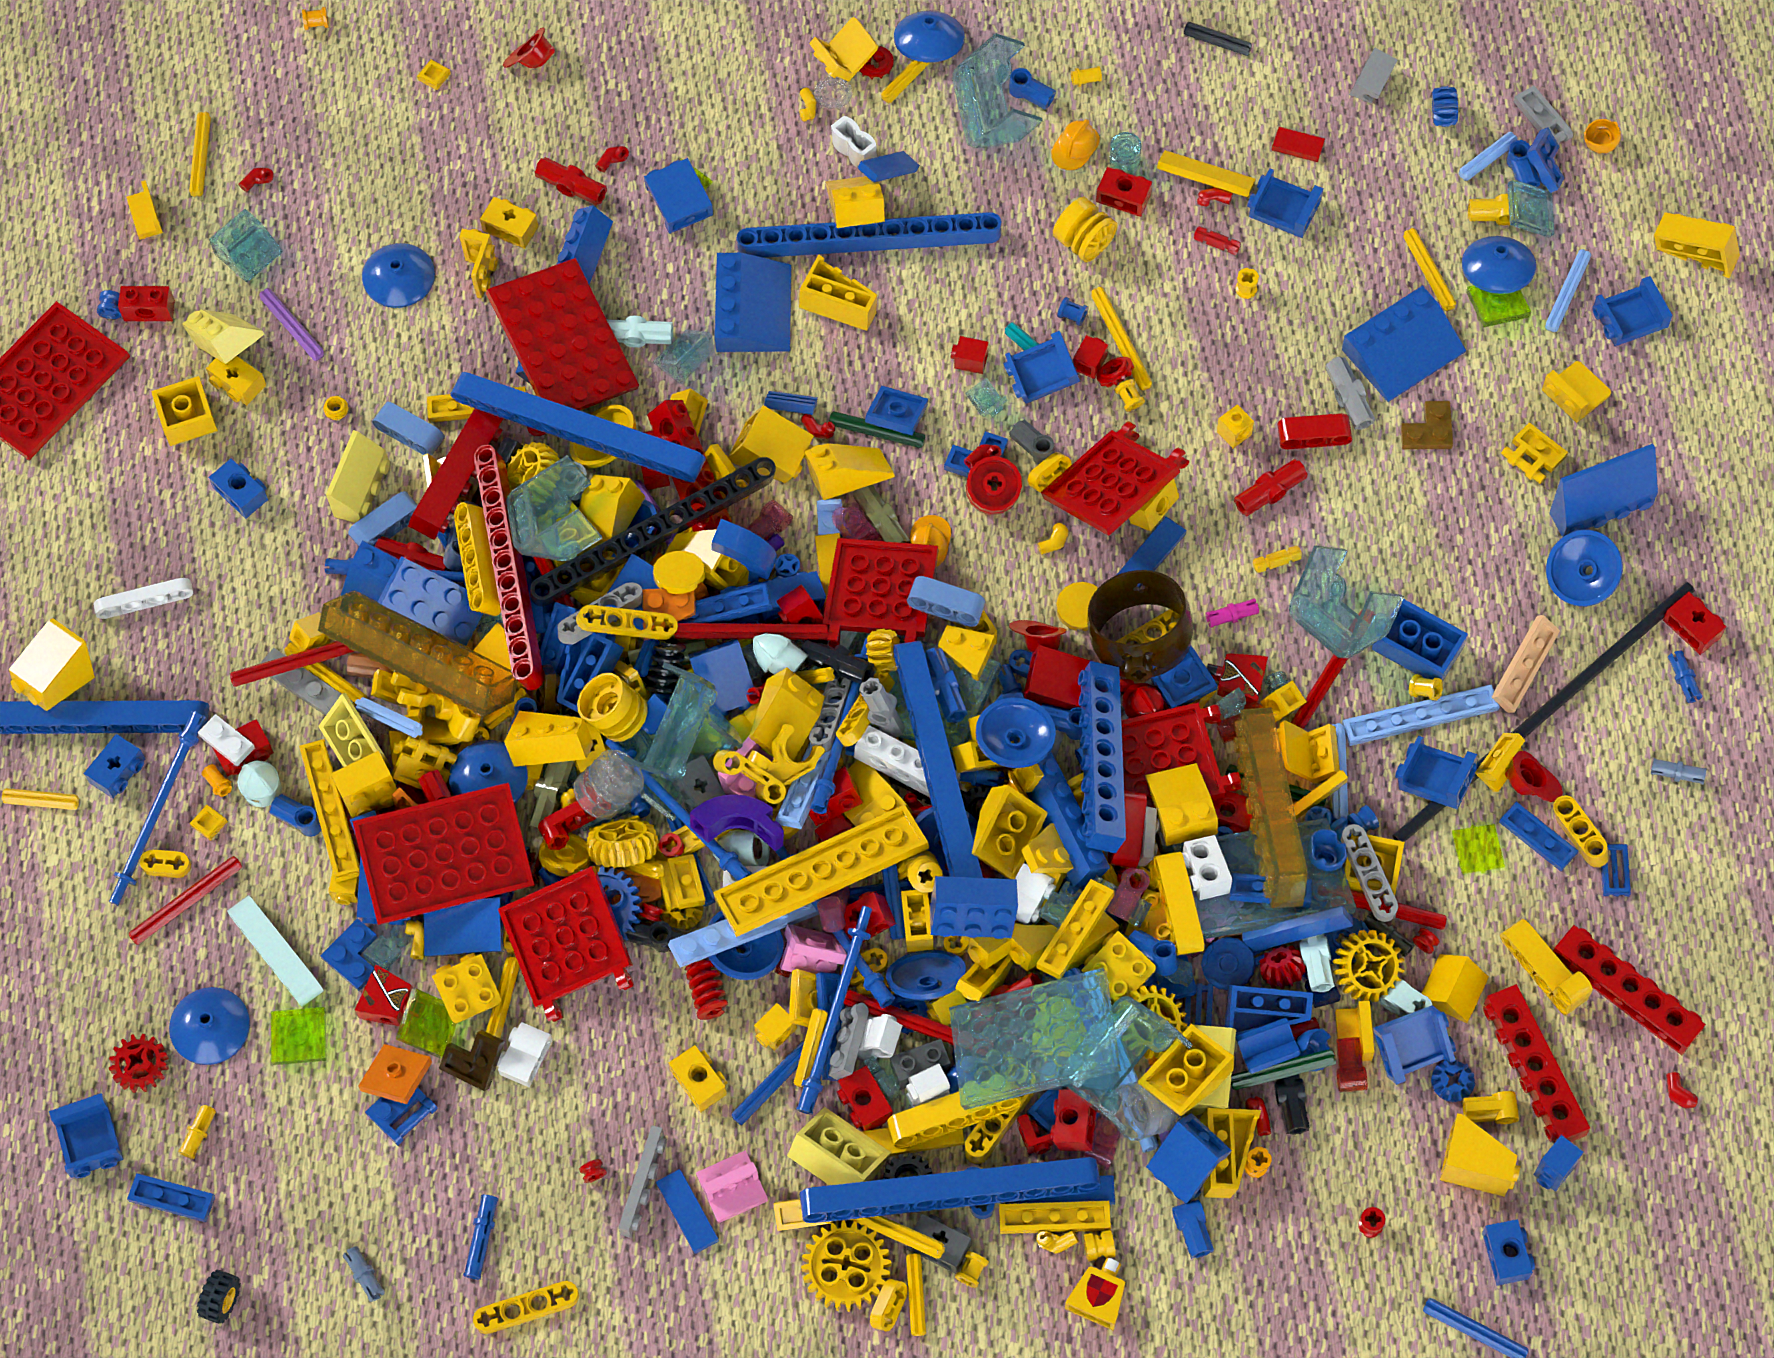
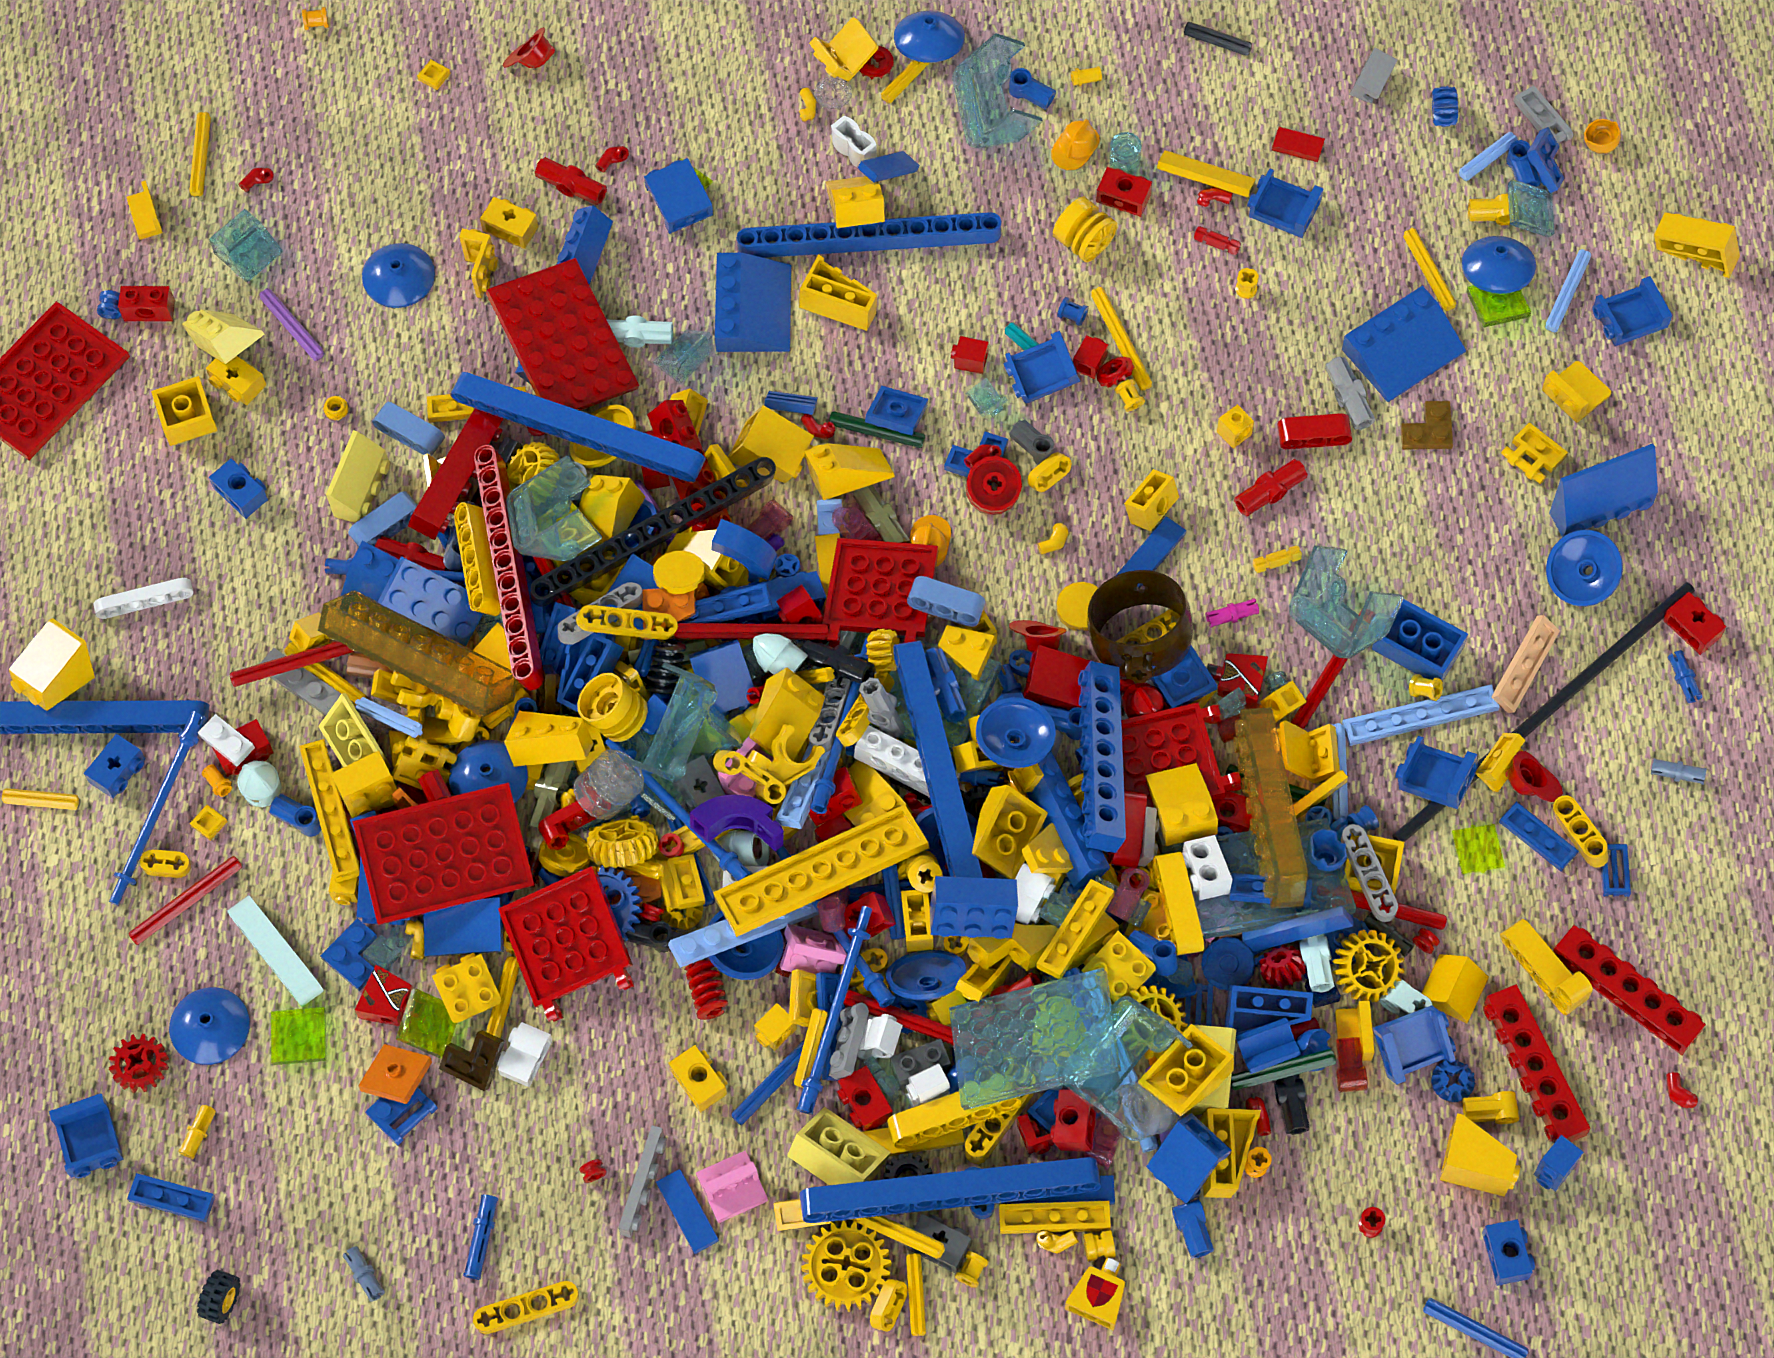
red plate [1041,421,1189,536] -> none

